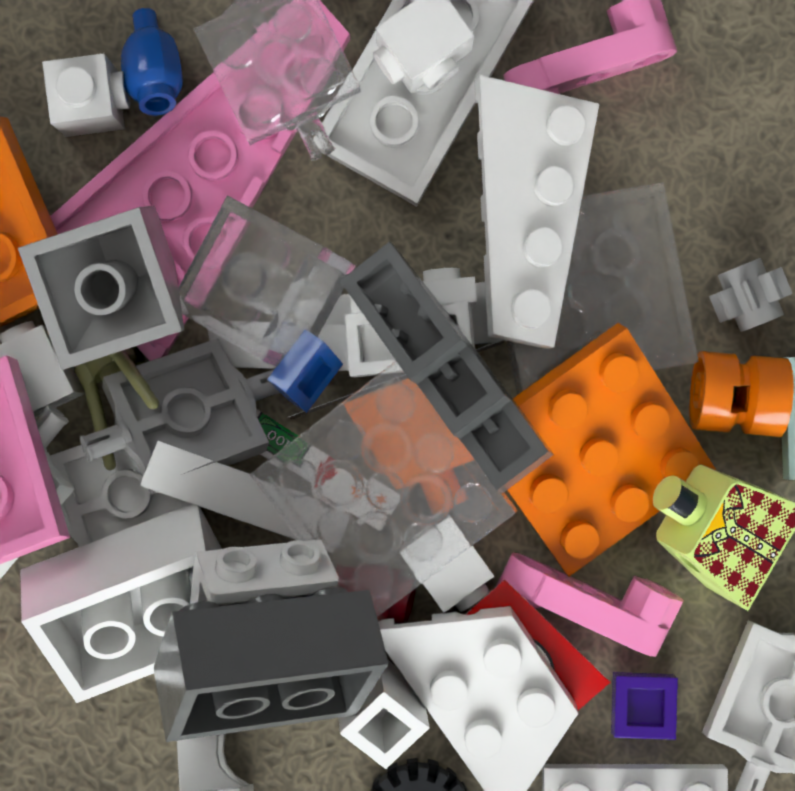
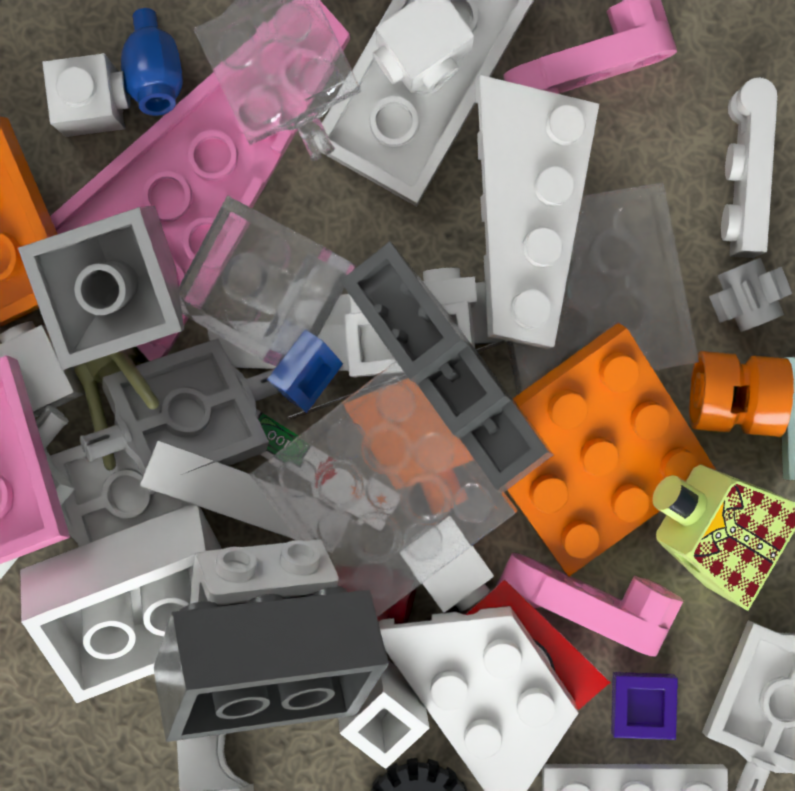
none -> white plate [721,77,777,258]

